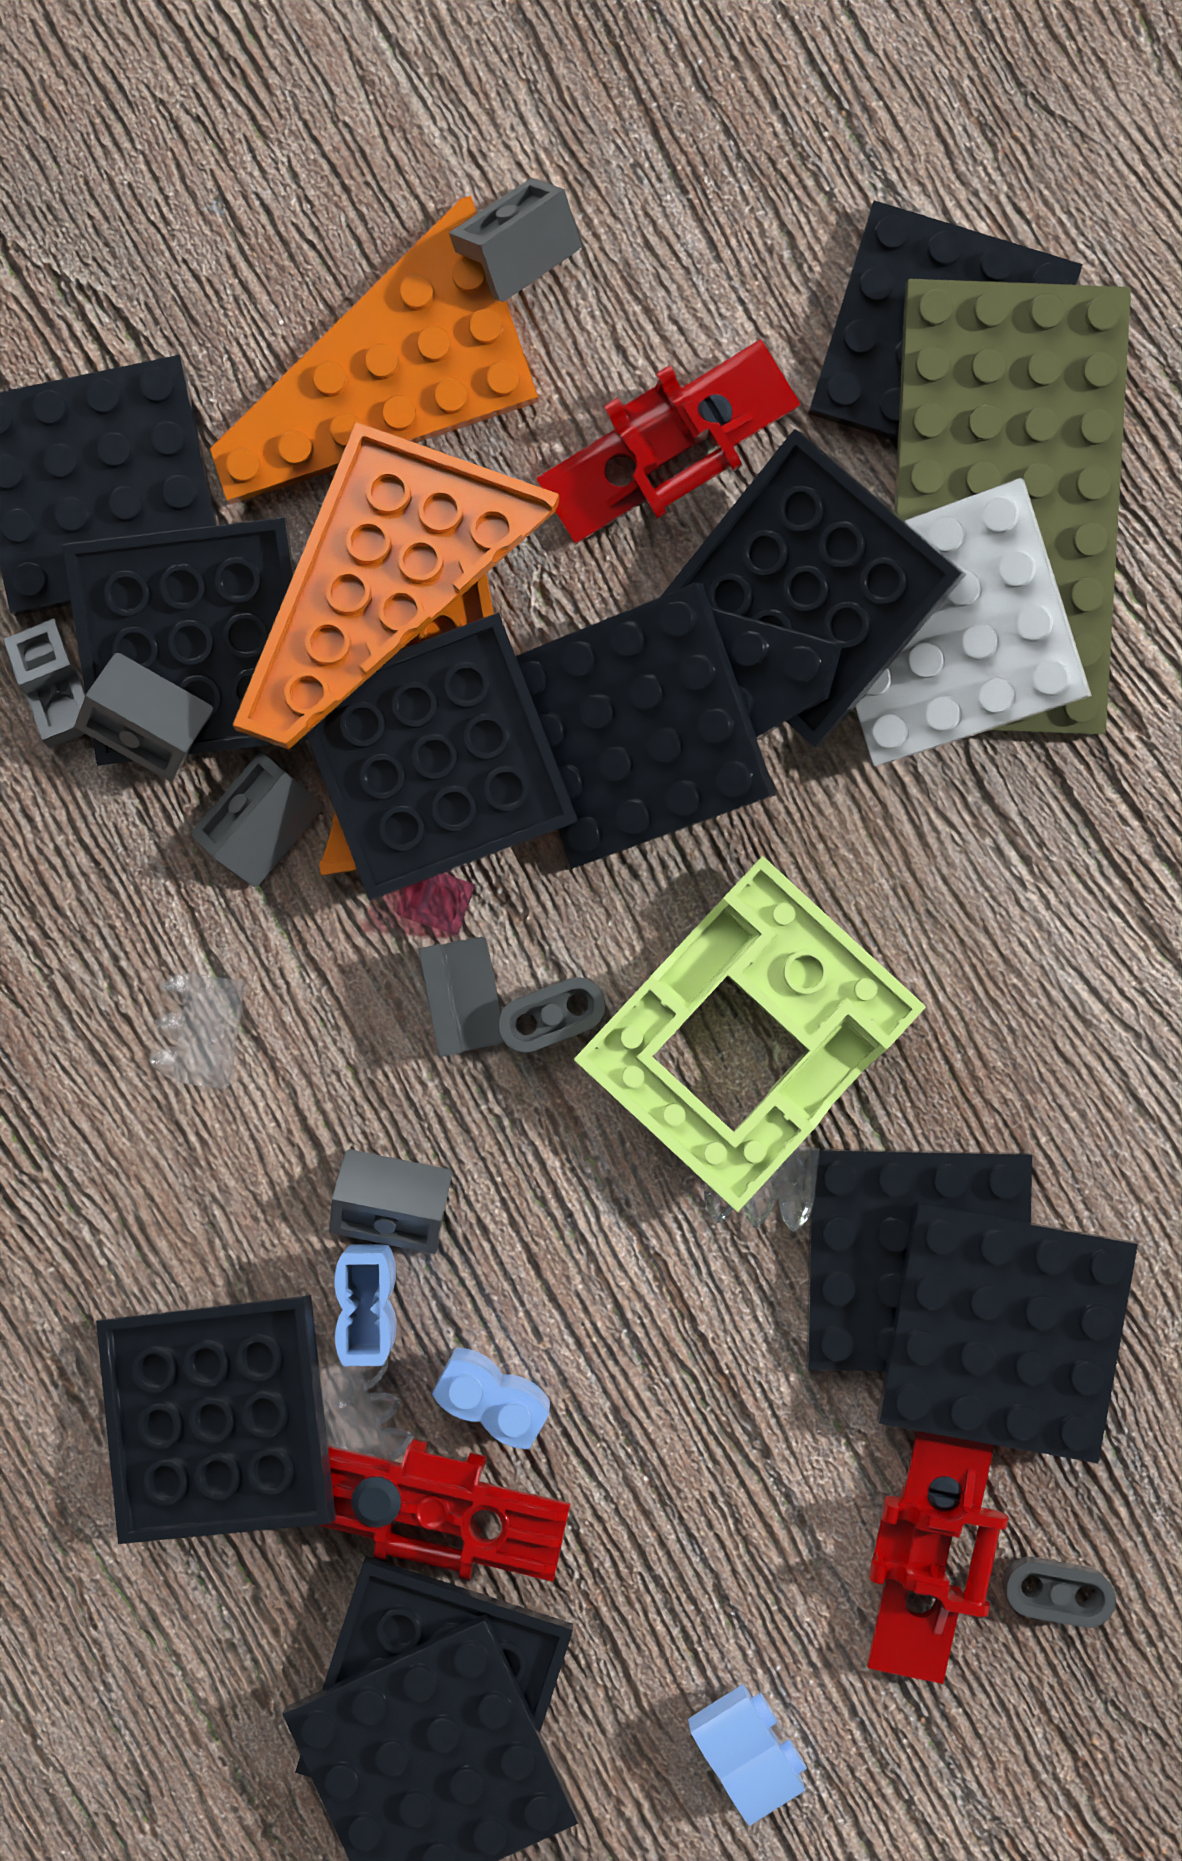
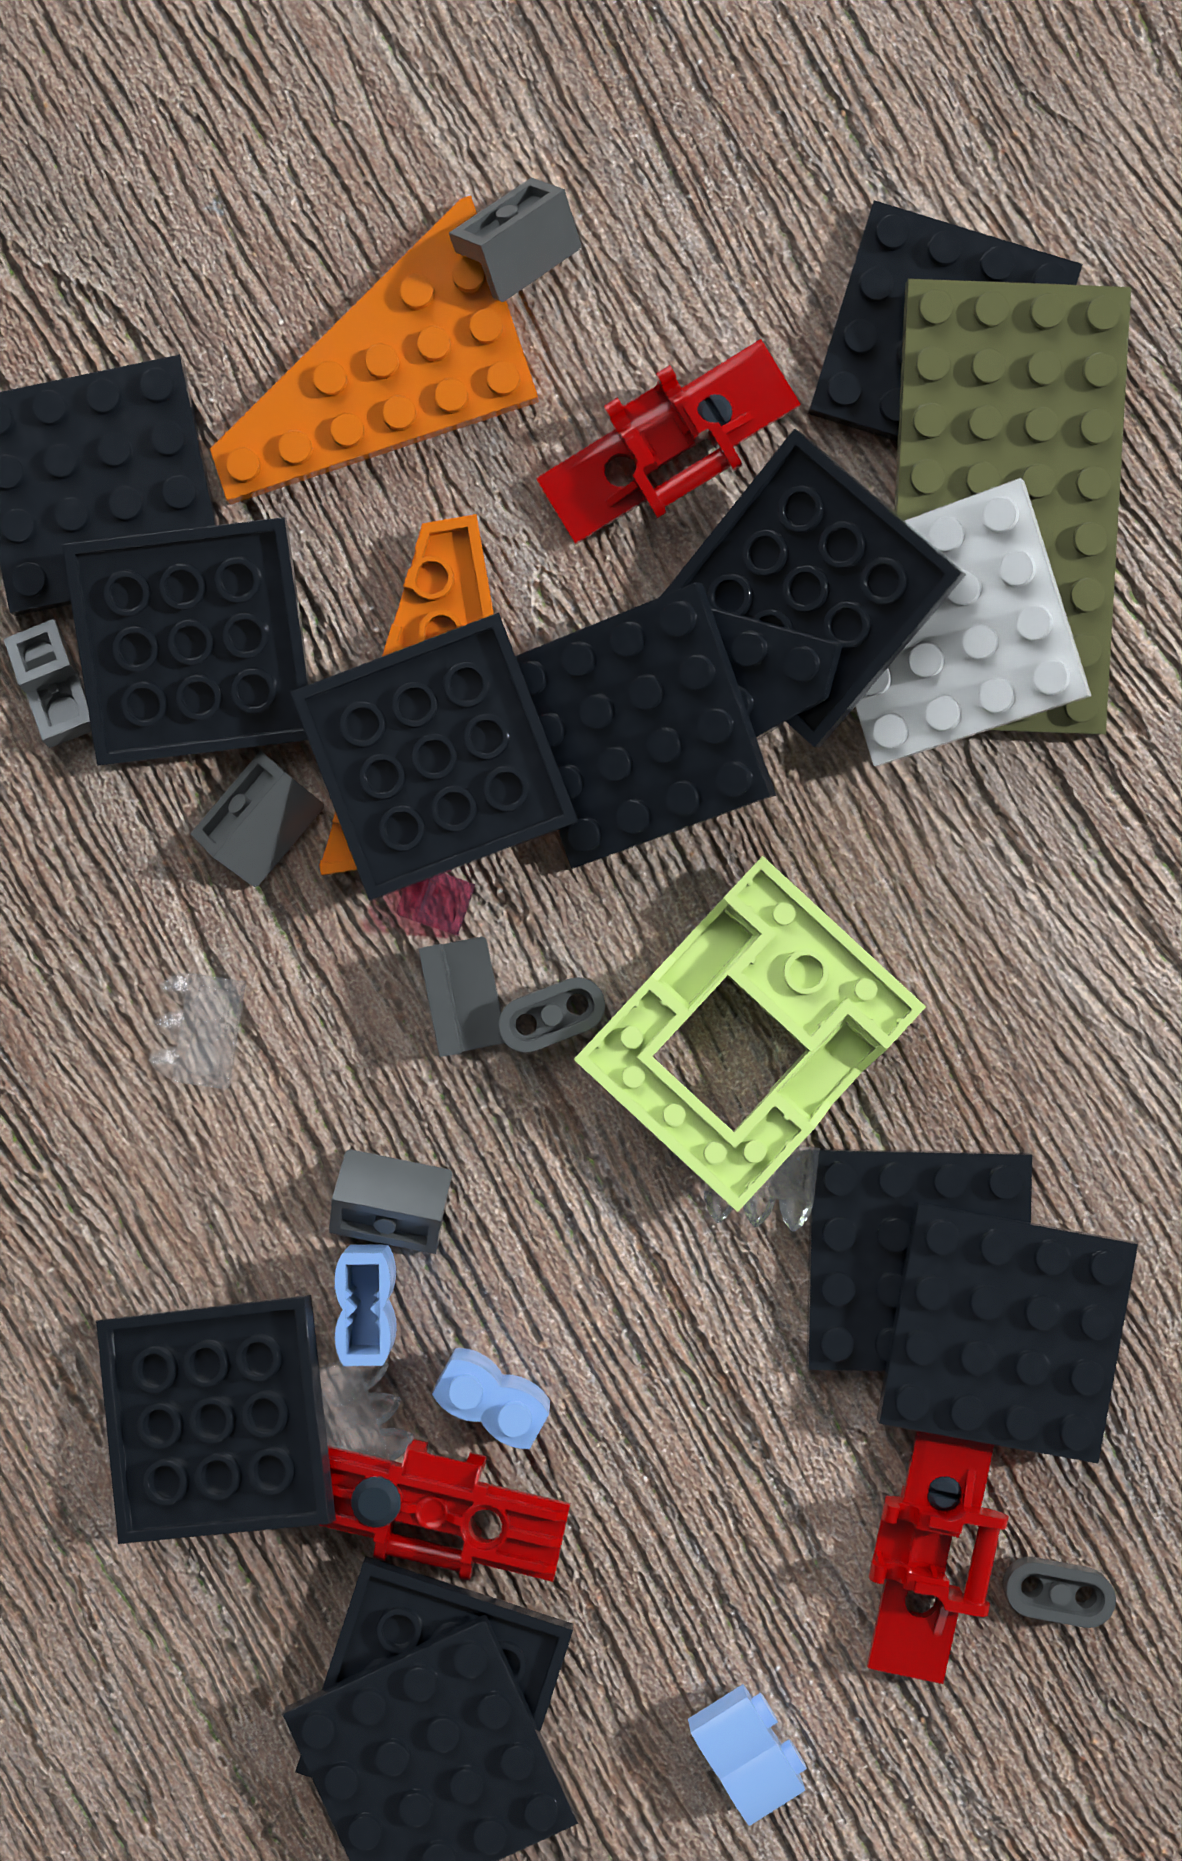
dark grey panel [74,653,213,782] -> none
orange wing [233,422,559,750] -> none

